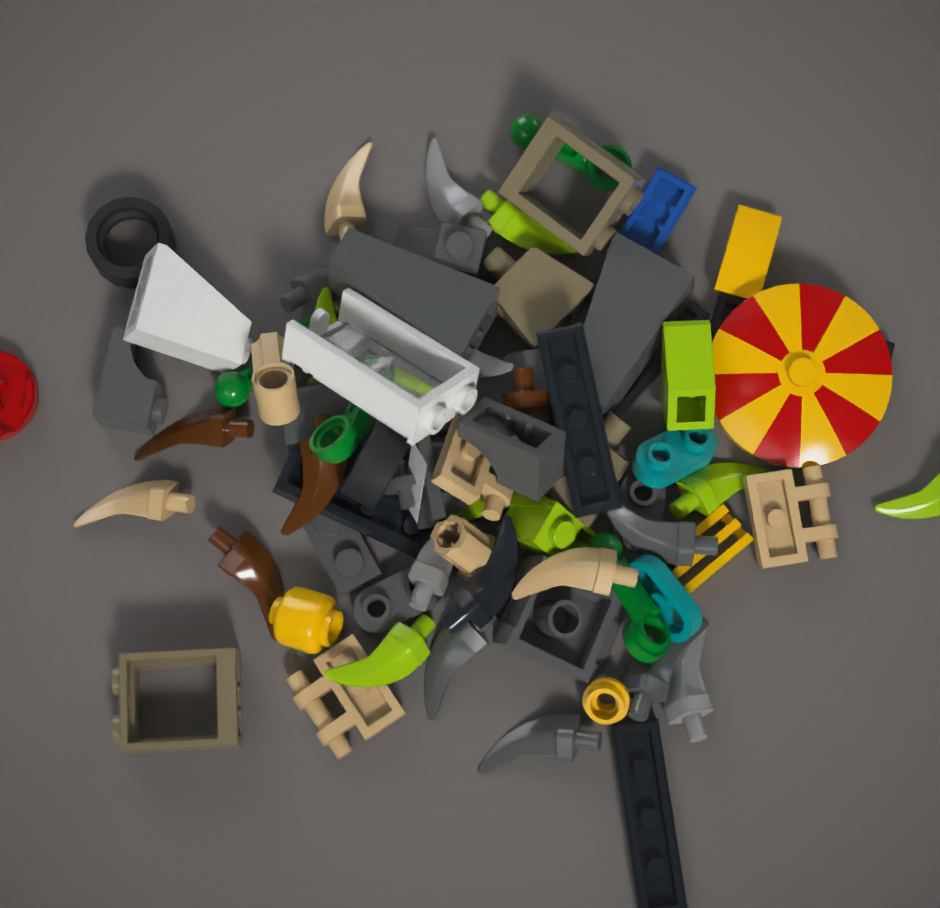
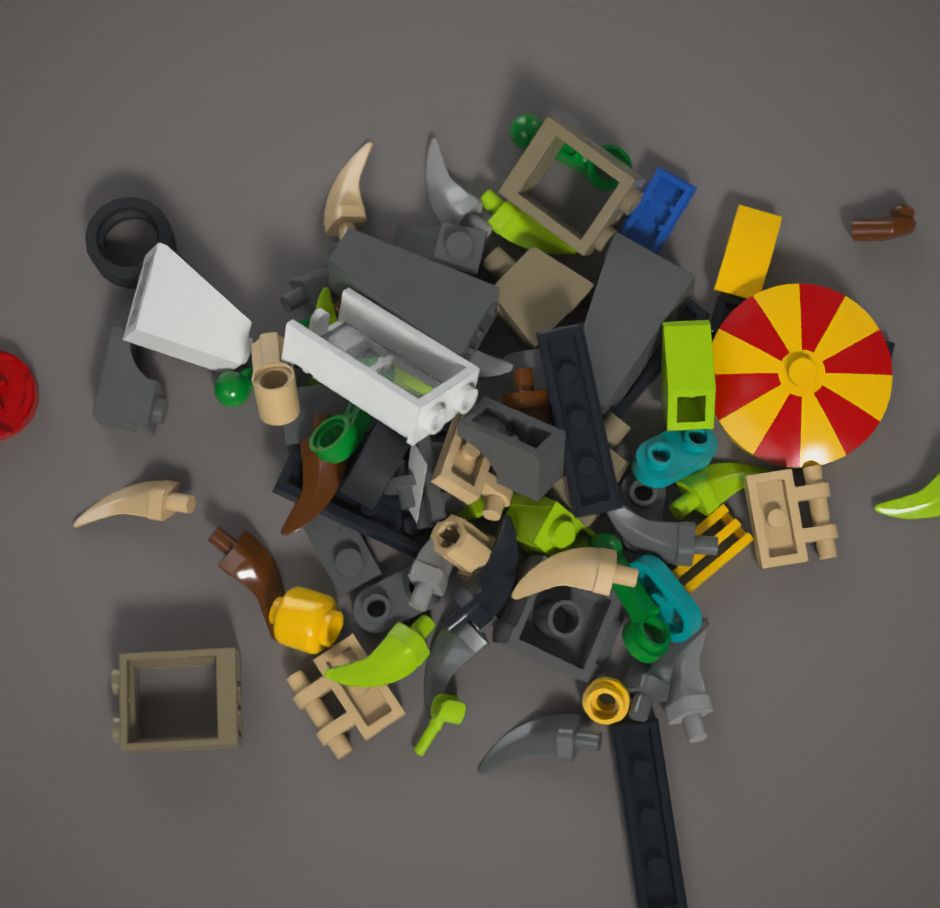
reddish brown bar [134,407,255,461] -> none
none -> lime hand [413,693,466,756]
none -> reddish brown arm [852,205,917,241]

